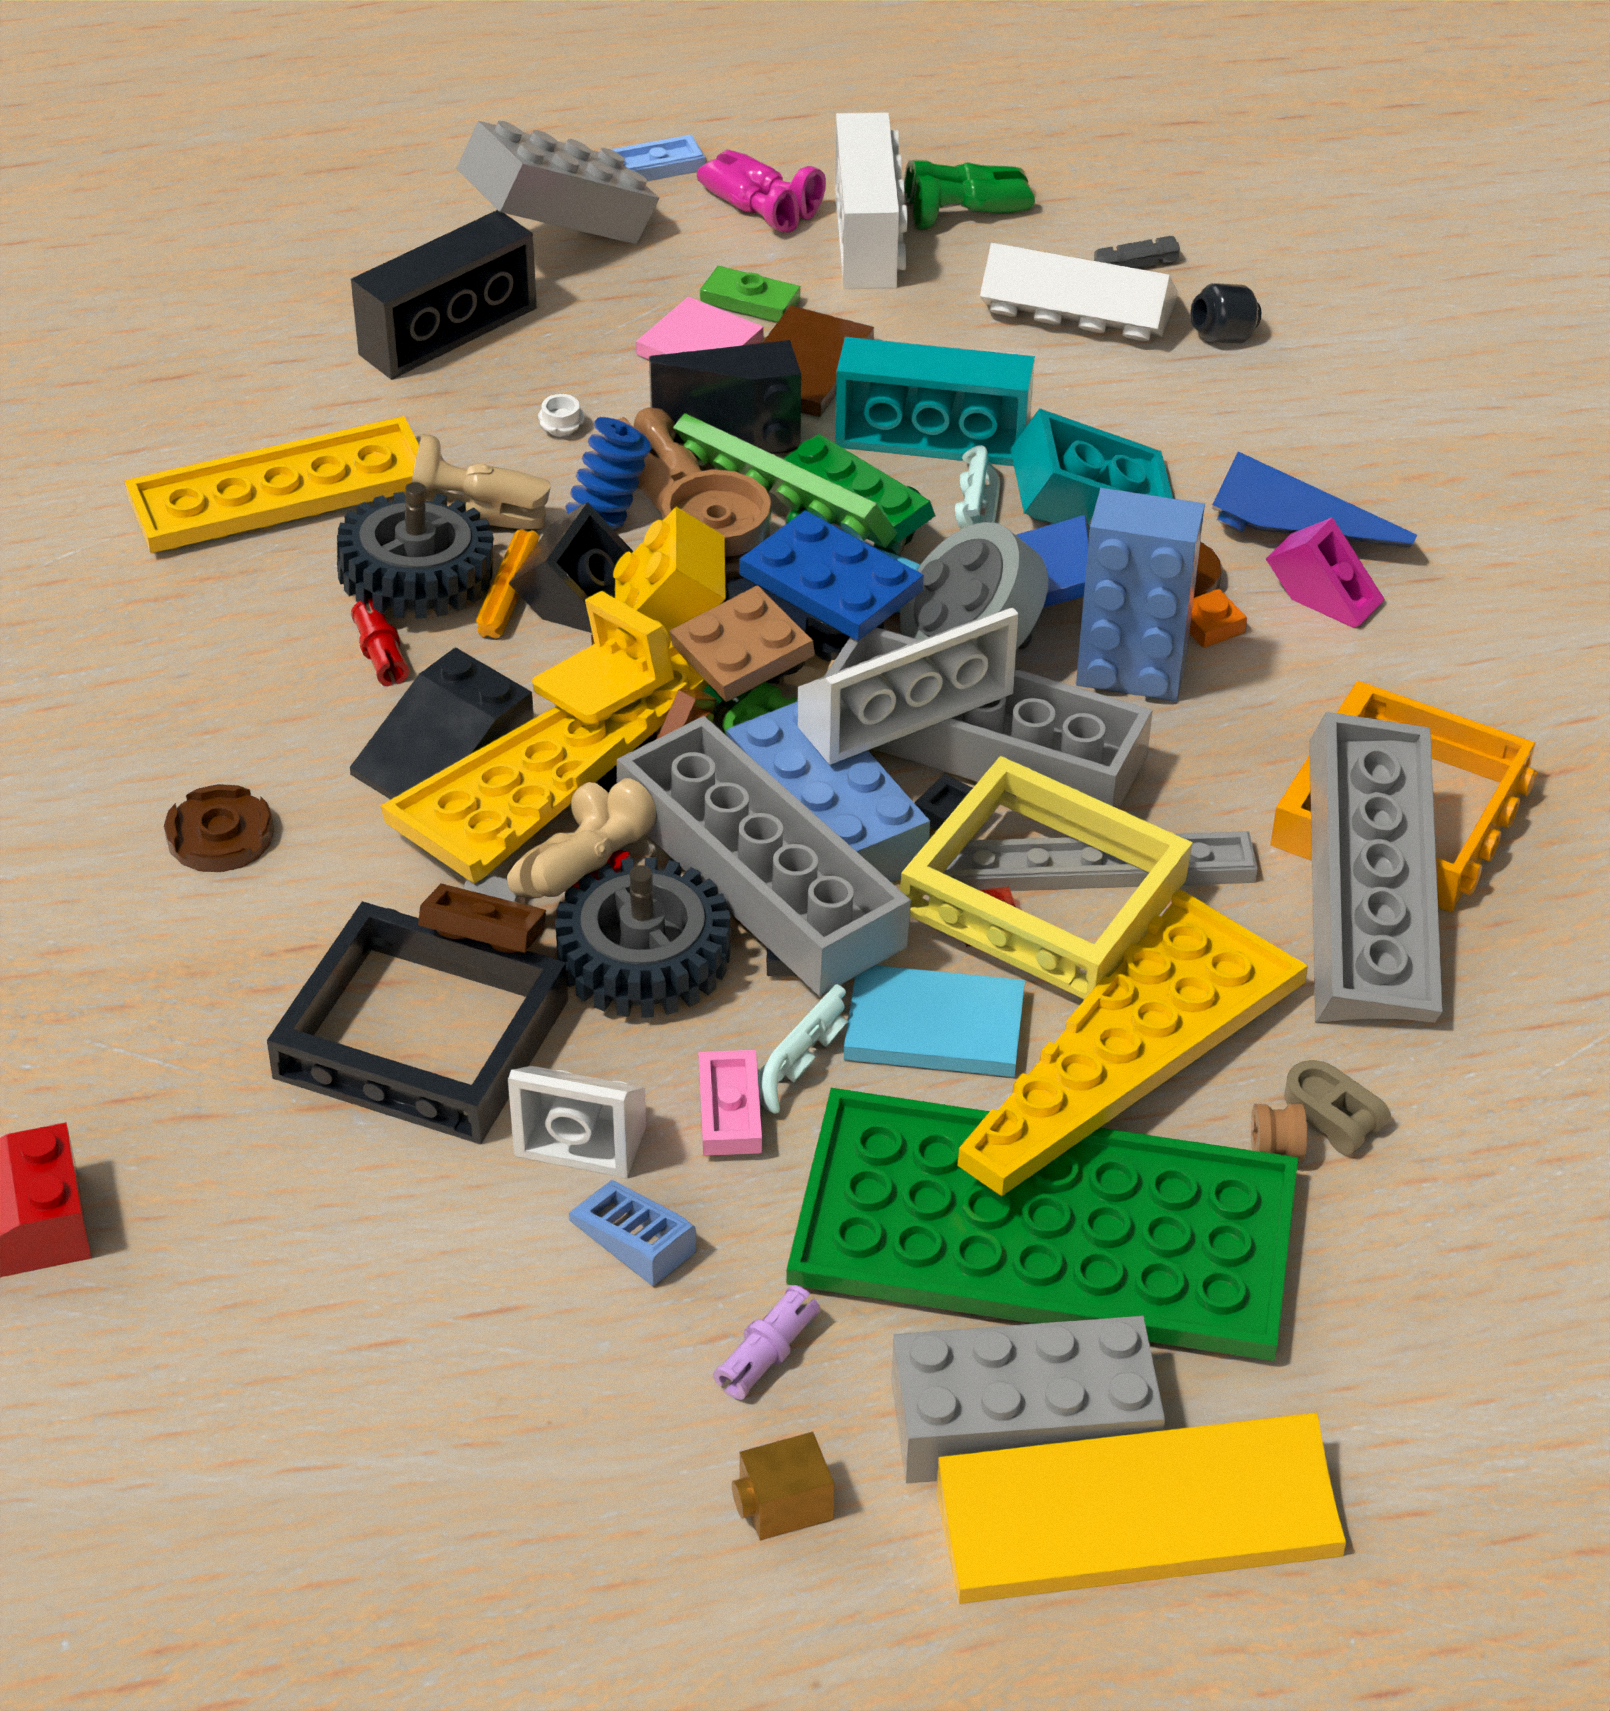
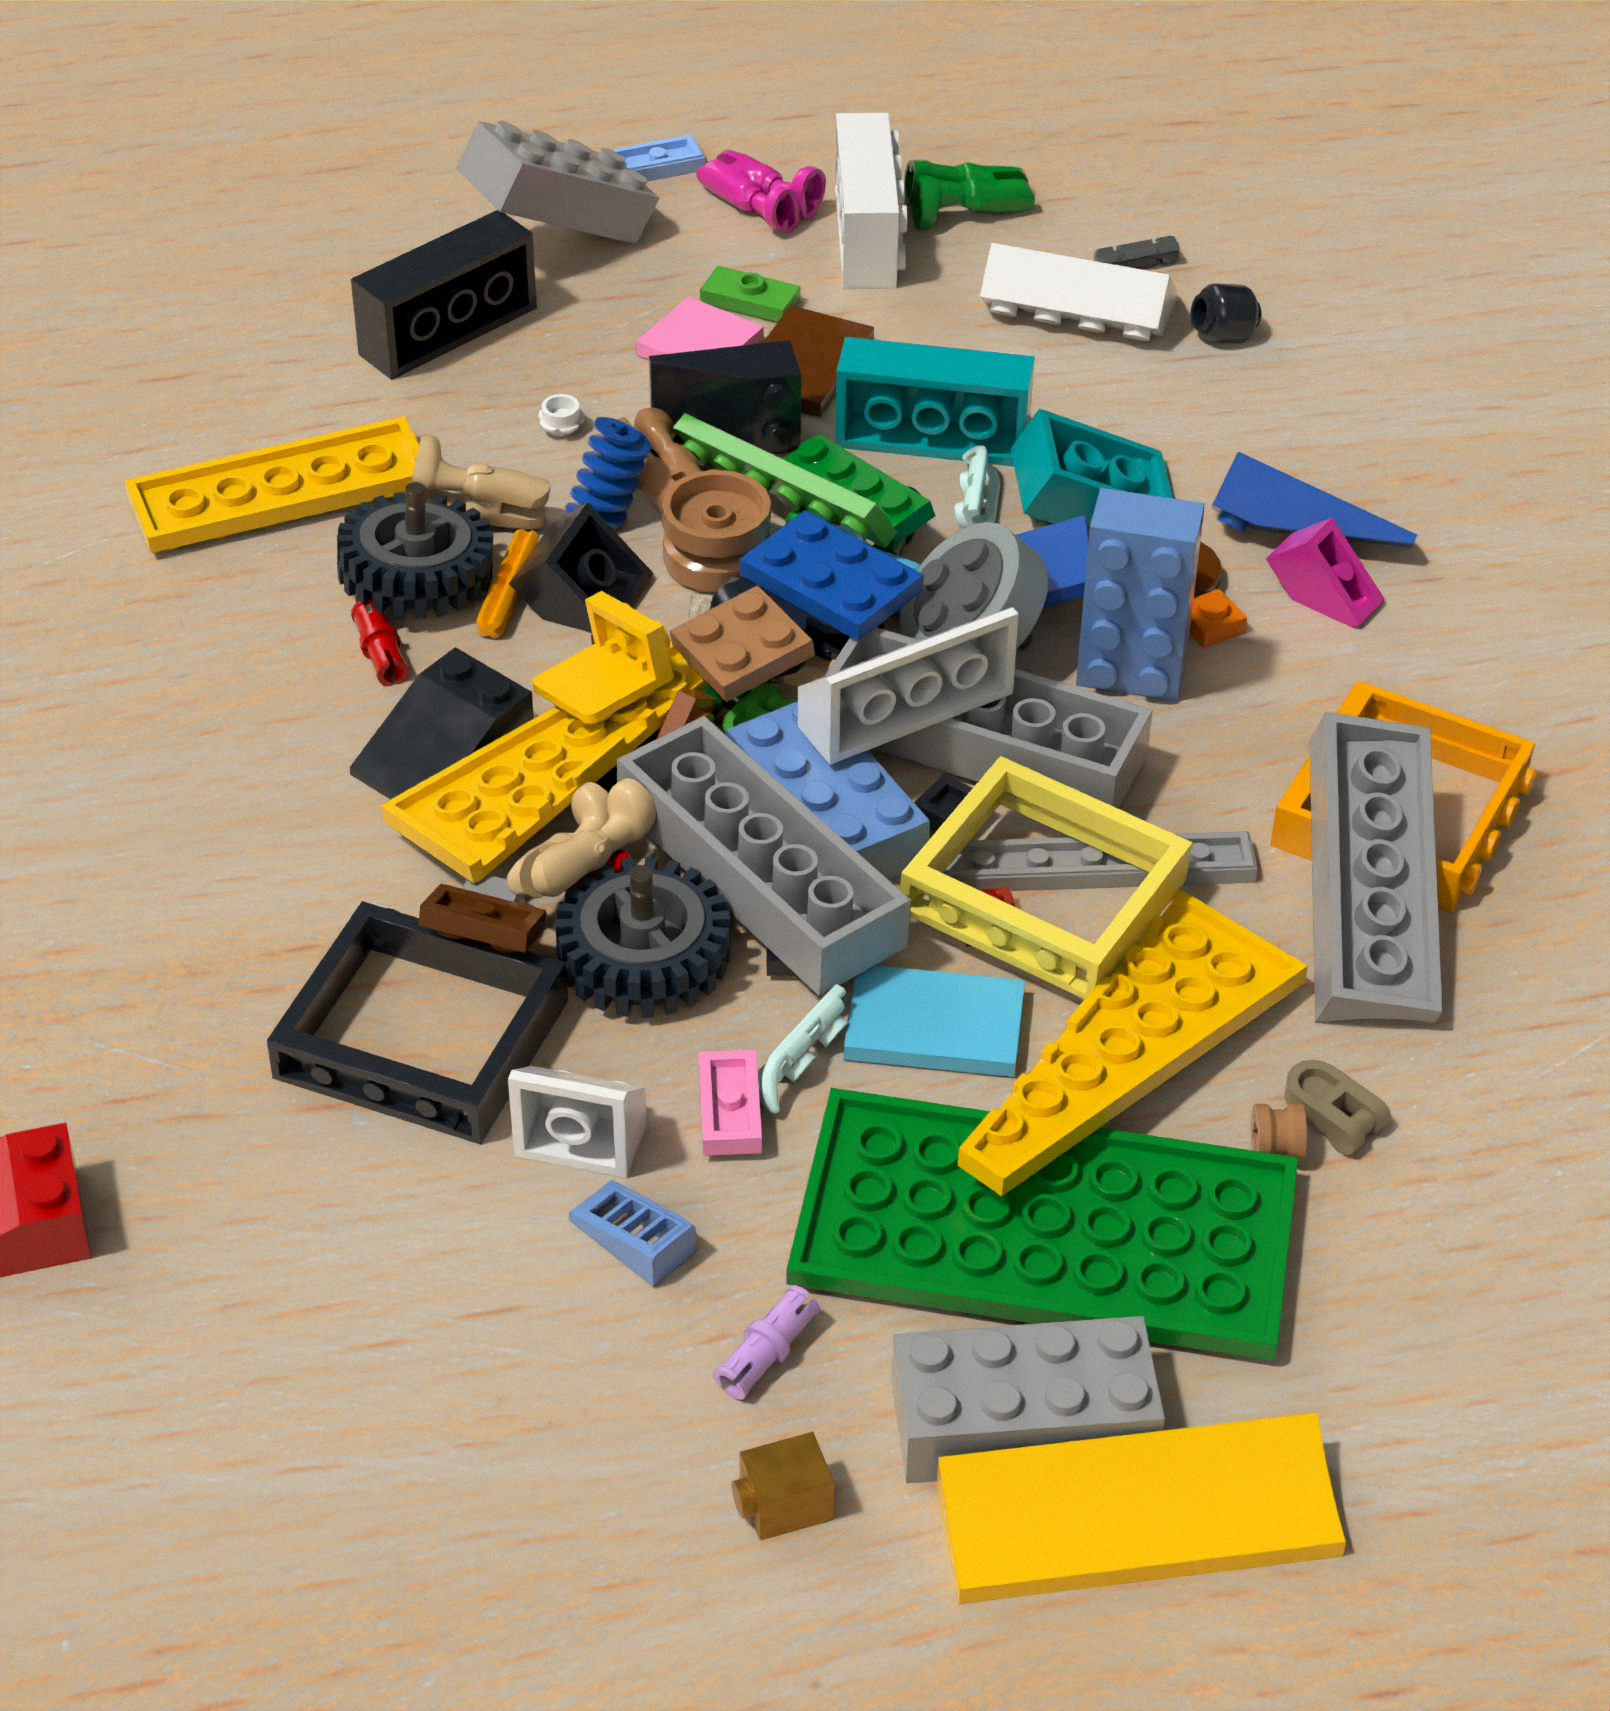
reddish brown tile [164,784,274,872] -> none
yellow brick [613,506,726,641] -> none

